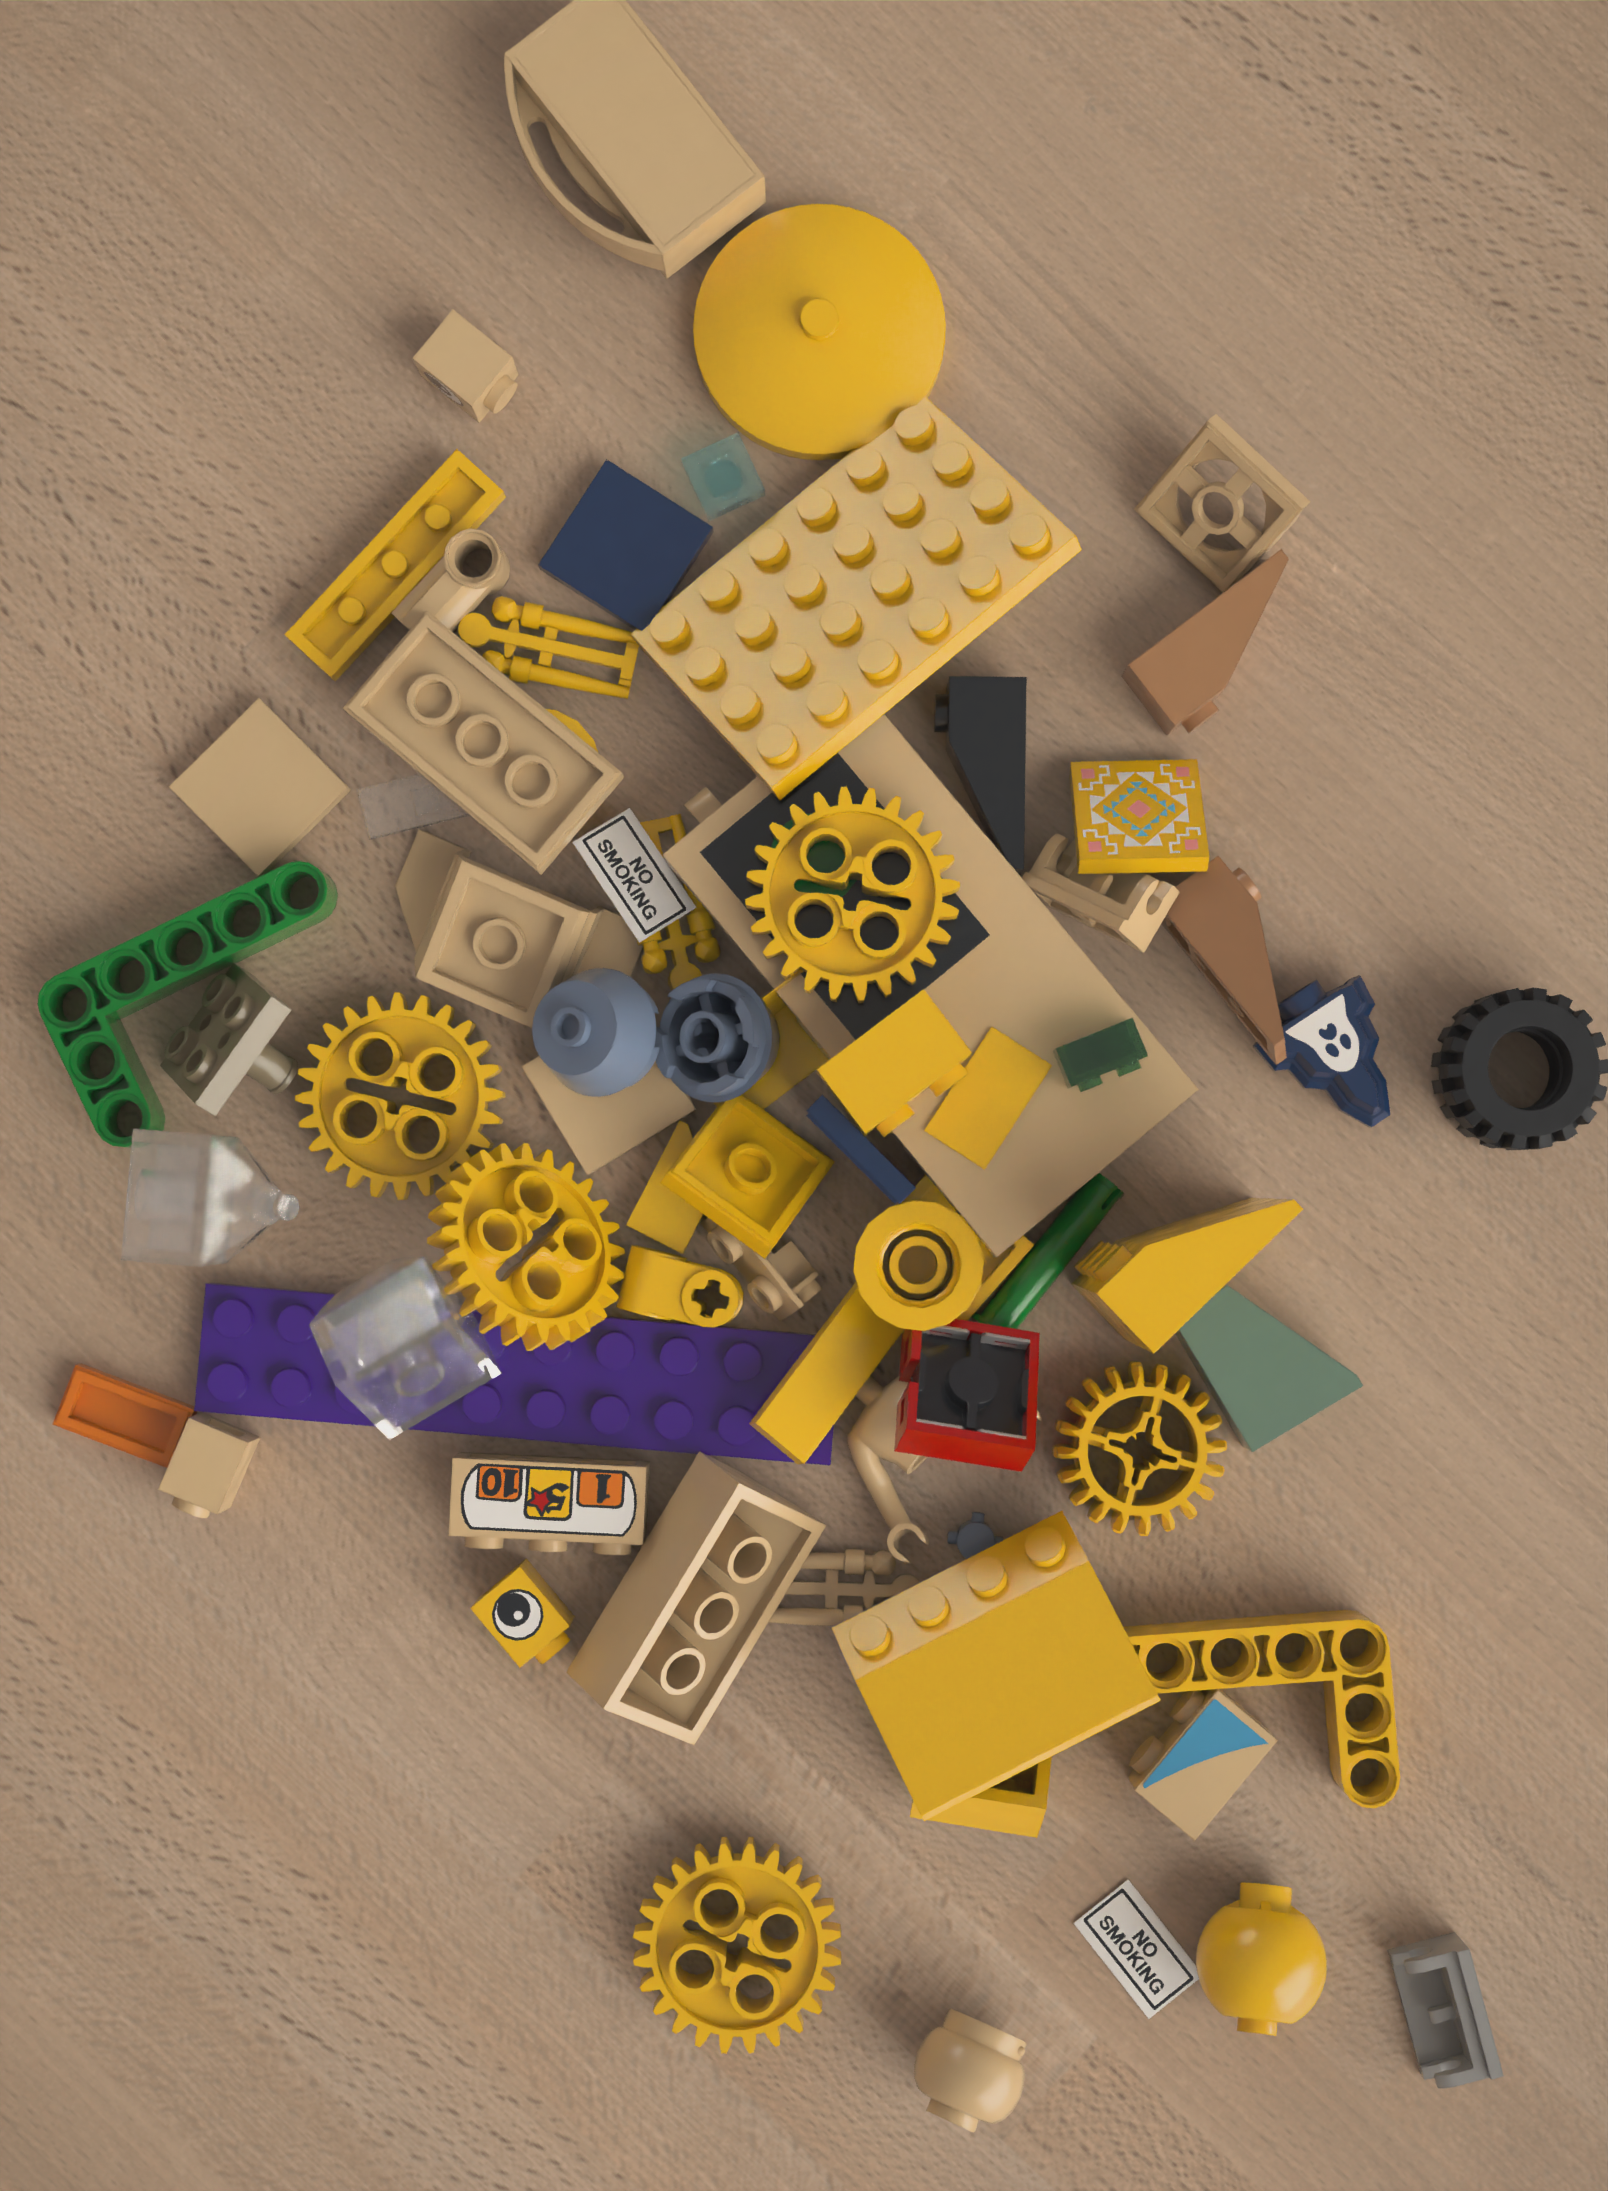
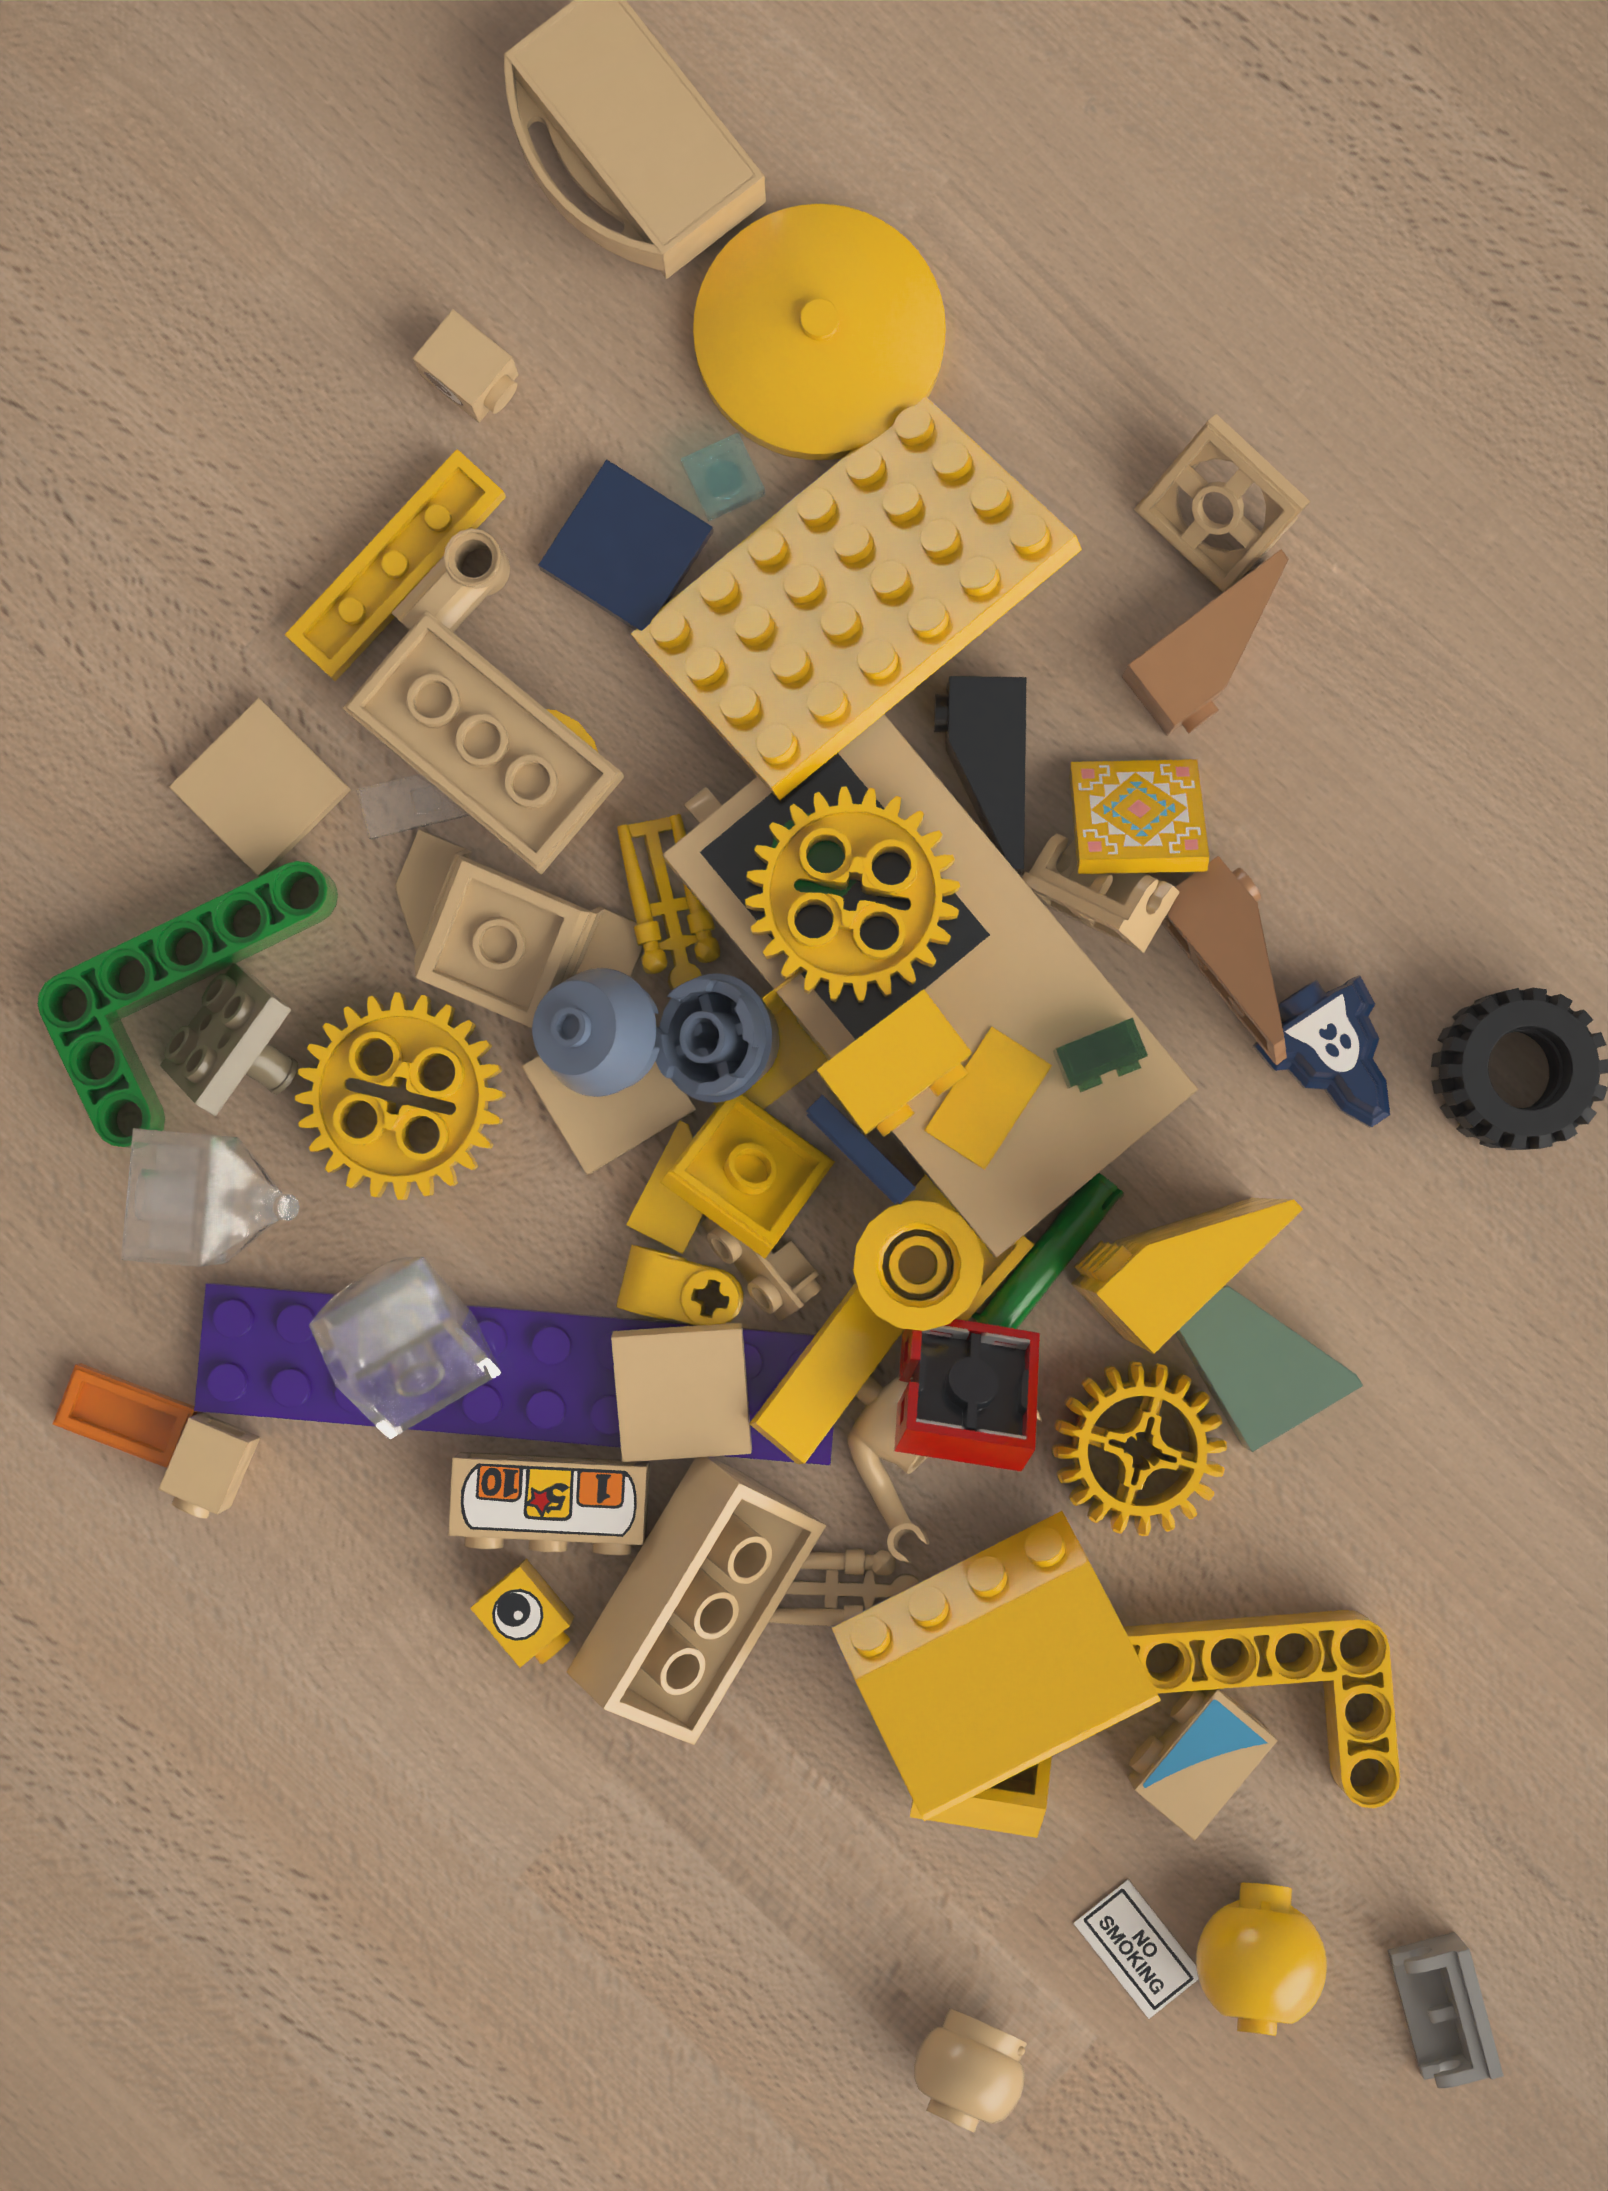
yellow gear [427,1143,625,1351] -> none
yellow piece [458,596,639,699] -> none
white sticker [572,808,697,943] -> none
yellow gear [633,1837,841,2054] -> none
sand blue piece [947,1512,1003,1559] -> none
none -> tan tile [611,1323,752,1462]

